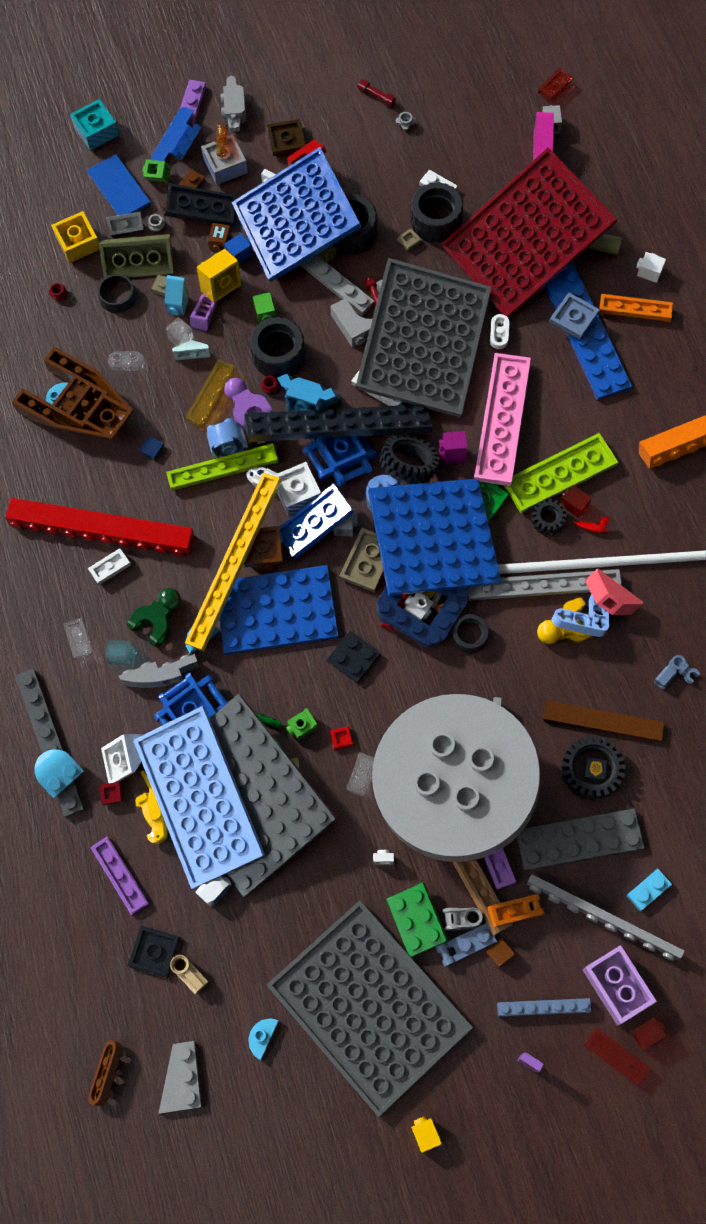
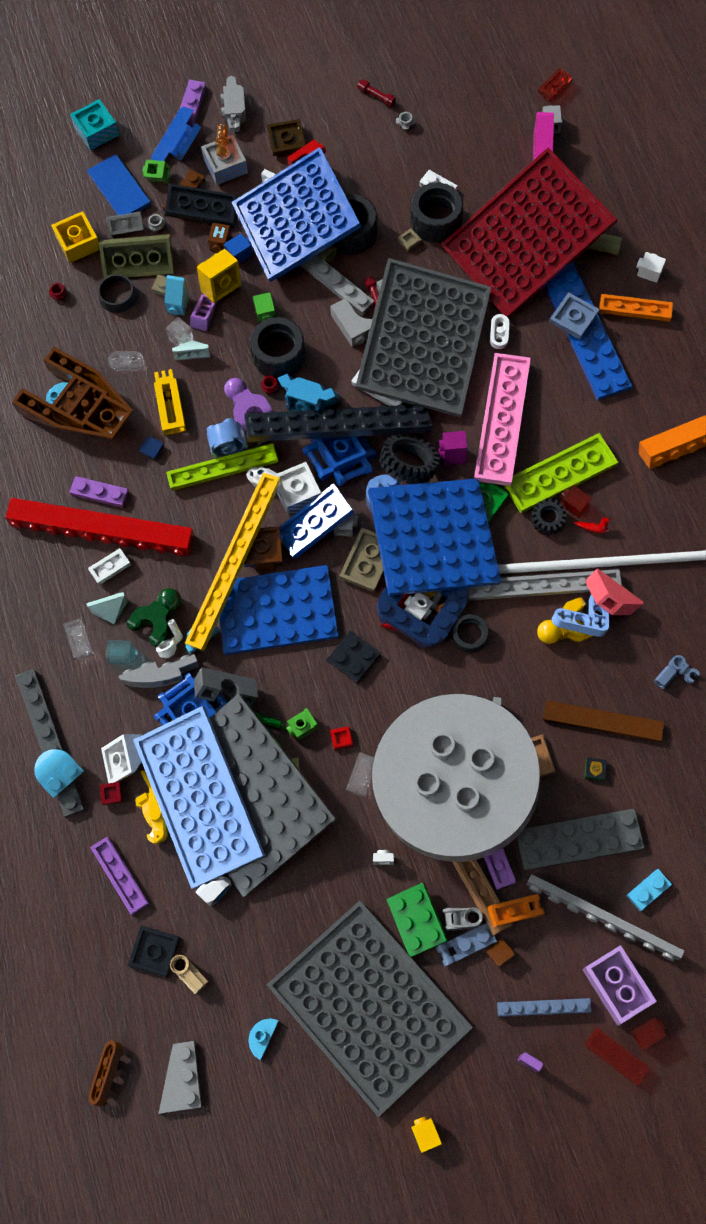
clear yellow plate [185,359,235,427] -> none
black tyre [561,736,626,800] -> none
none -> medium lavender plate [69,476,129,508]
none -> light aqua slope [86,592,128,624]
none -> yellow hinge [154,369,186,435]
none -> white plate [156,619,183,658]
none -> dark grey arch [194,667,258,707]
none -> medium nougat tile [531,735,556,778]

